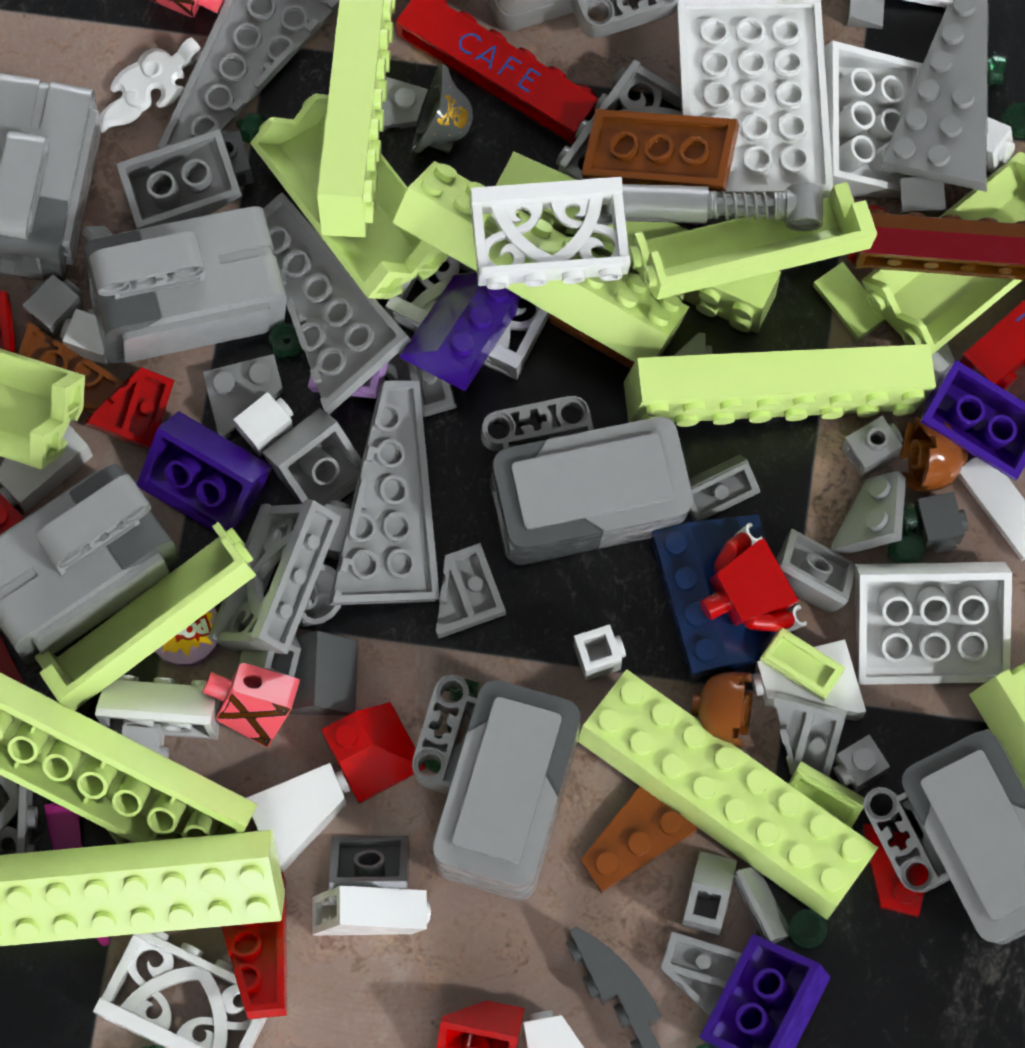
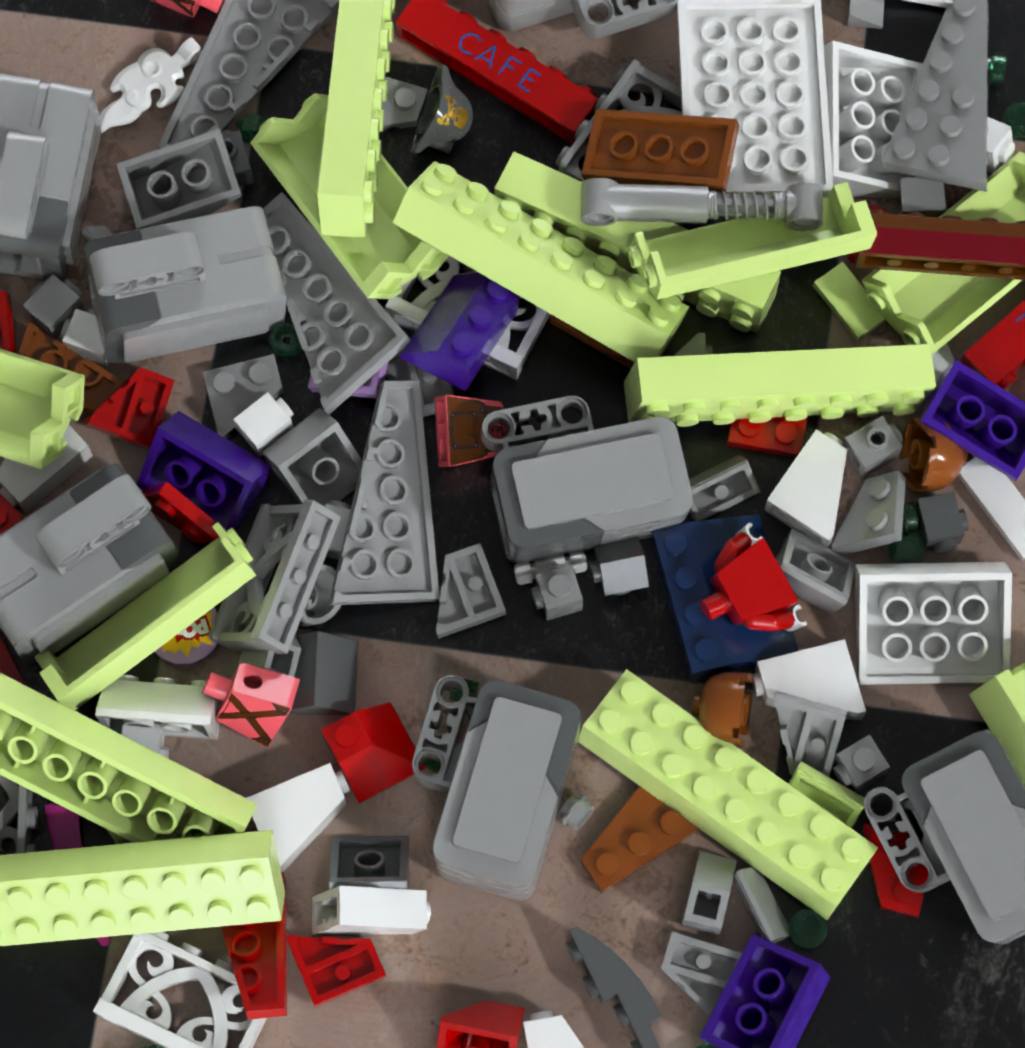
white fence [469,177,631,290] -> none
white brick [573,624,626,681] -> none
yellowish green tile [760,628,845,702] -> none
none -> red wing [142,481,218,544]
none -> red wing [286,935,387,1007]
none -> torso [434,395,521,467]
none -> white axle [514,551,588,585]
none -> light grey brick [531,564,583,621]
none -> light grey plate [560,794,594,830]
none -> brick [590,537,649,596]
none -> red wing [727,417,808,459]
none -> white slope [764,429,847,548]

